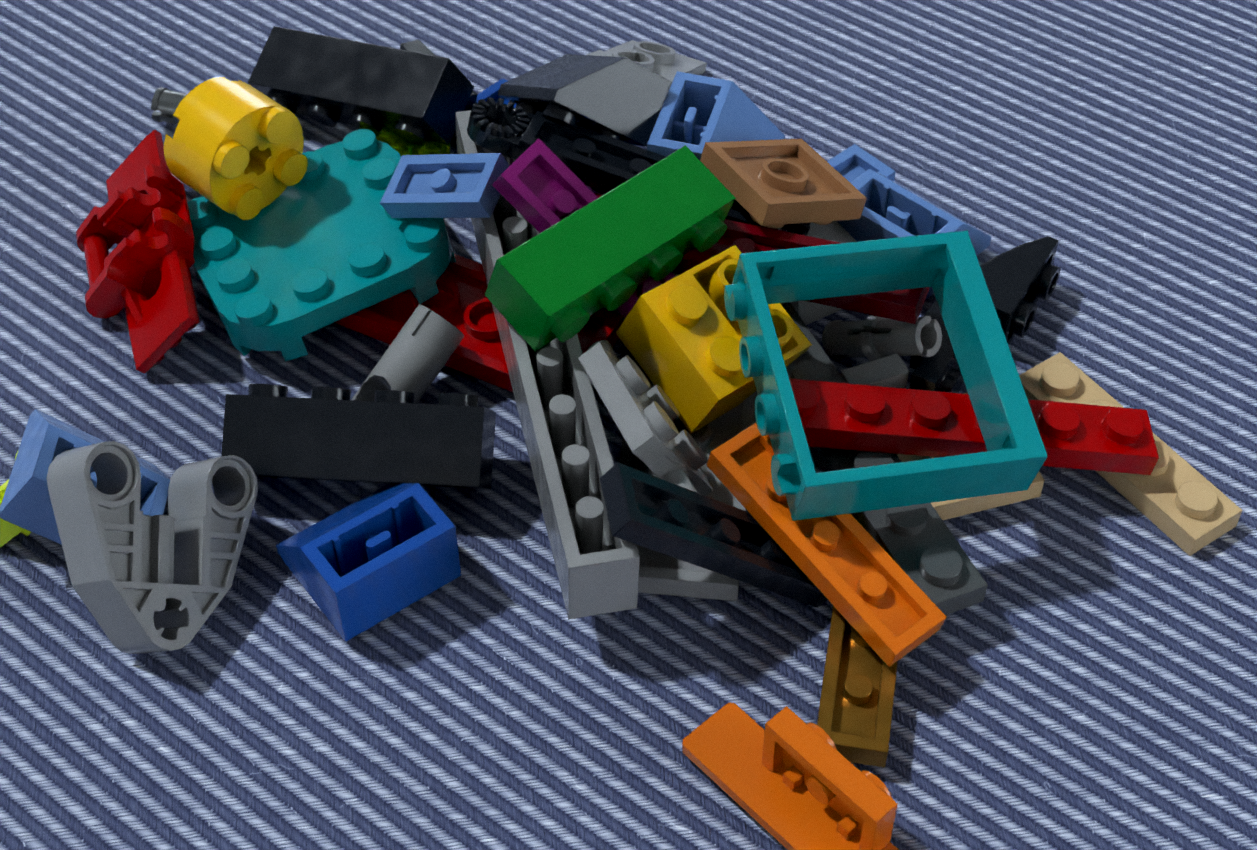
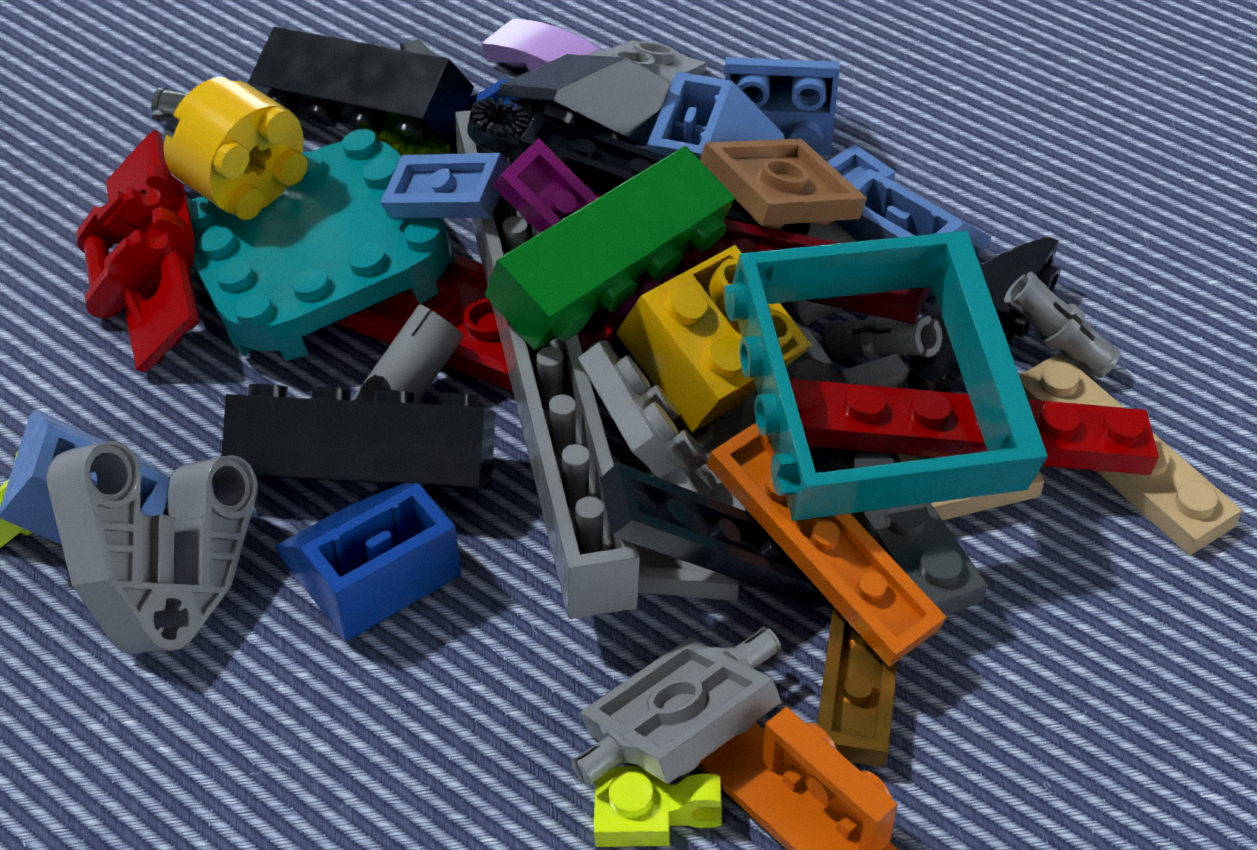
none -> lavender slope [481,19,601,71]
none -> light grey plate [571,626,781,787]
none -> neon yellow plate [594,766,722,847]
none -> medium blue slope [725,57,840,156]
none -> light grey pin [1004,272,1120,380]

